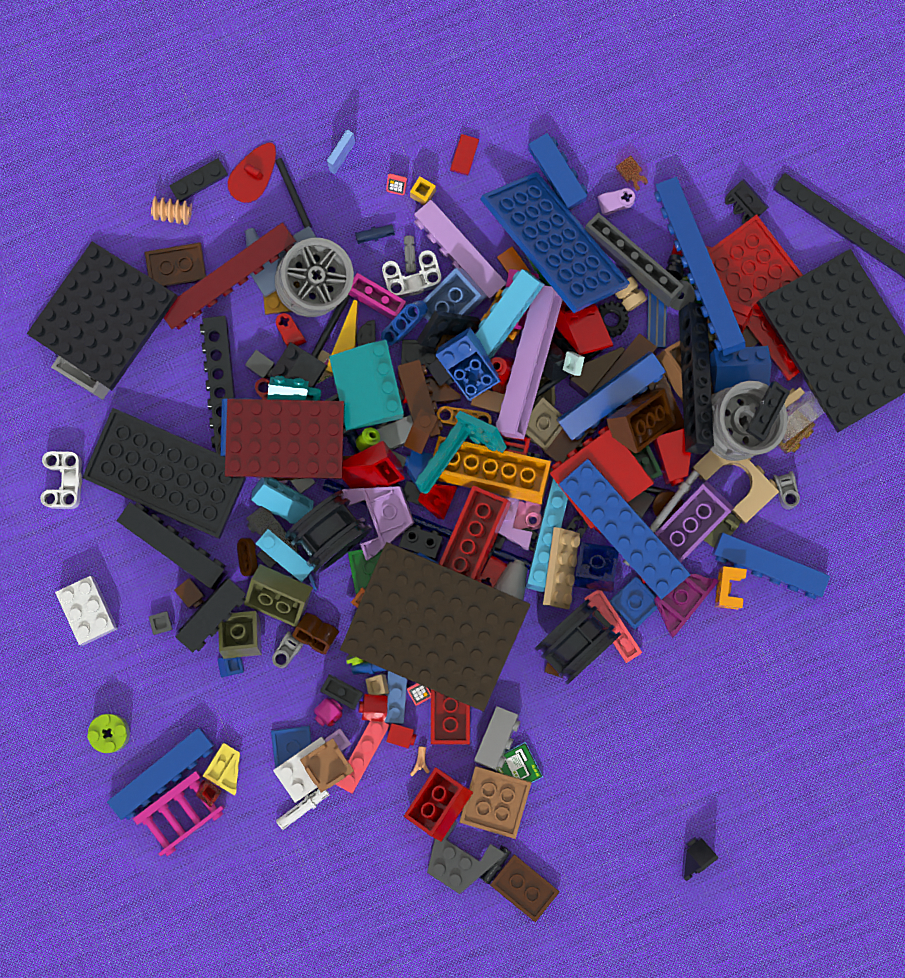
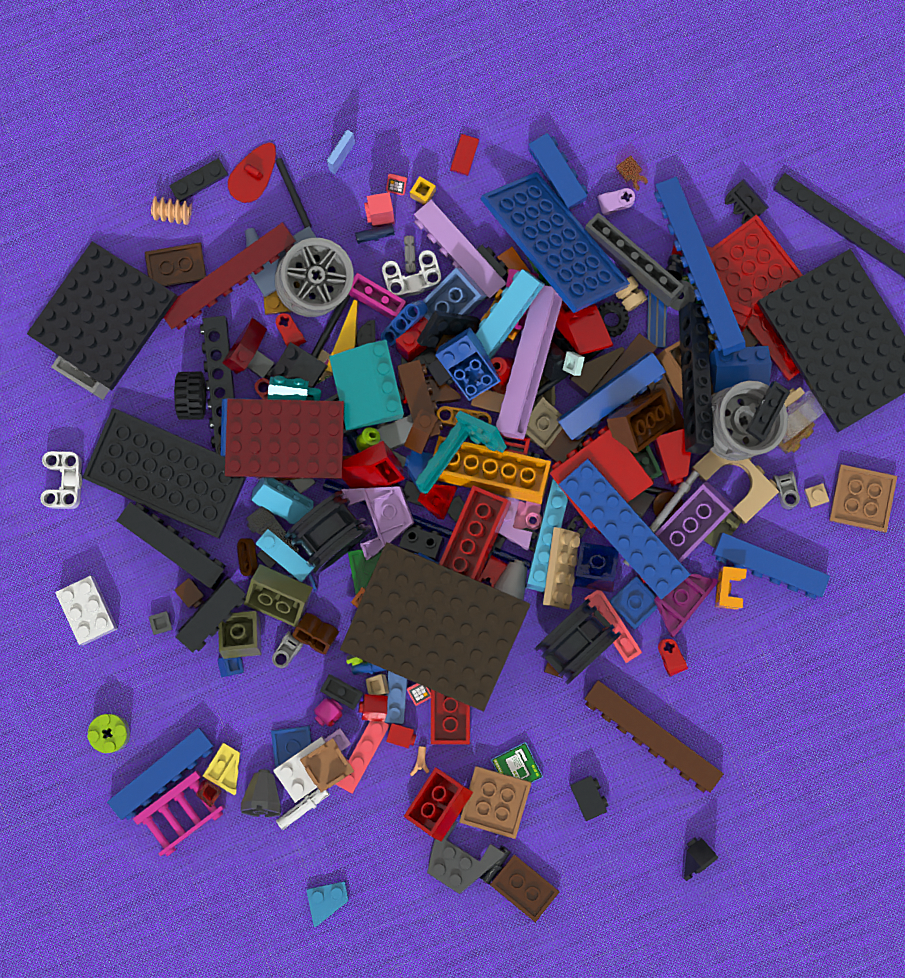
light grey brick [474,706,521,771] -> none
none -> black tyre [174,371,206,420]
none -> dark red slope [222,317,267,374]
none -> dark grey cone [240,769,281,817]
none -> dark azure wing [306,881,349,927]
none -> coral brick [364,192,395,227]
none -> red brick [396,317,428,362]
none -> black tile [447,496,465,523]
none -> black plate [476,245,509,280]
none -> black brick [569,775,609,821]
none -> reddish brown brick [584,680,724,793]
none -> red piece [658,639,688,677]
none -> tan plate [804,483,829,508]
none -> medium nougat plate [829,464,897,533]

